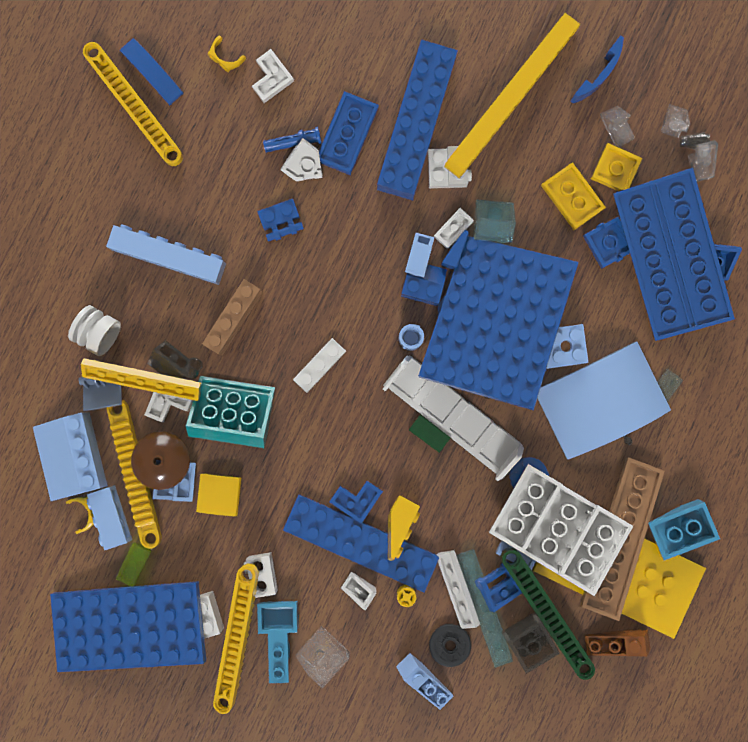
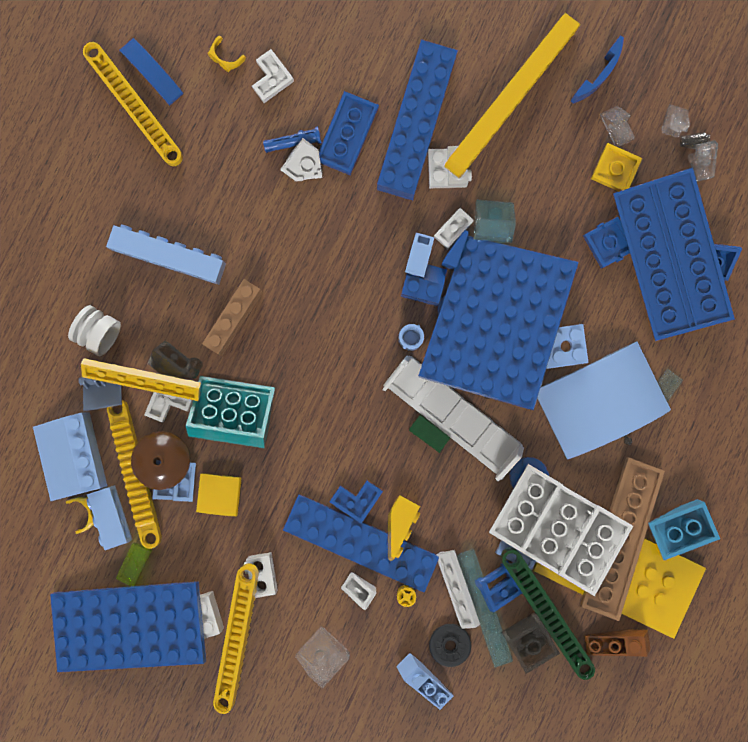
blue plate [257,199,304,242] -> none
dark azure plate [257,601,299,683] -> none
white plate [293,338,346,393] -> none
yellow tile [541,162,606,230] -> none

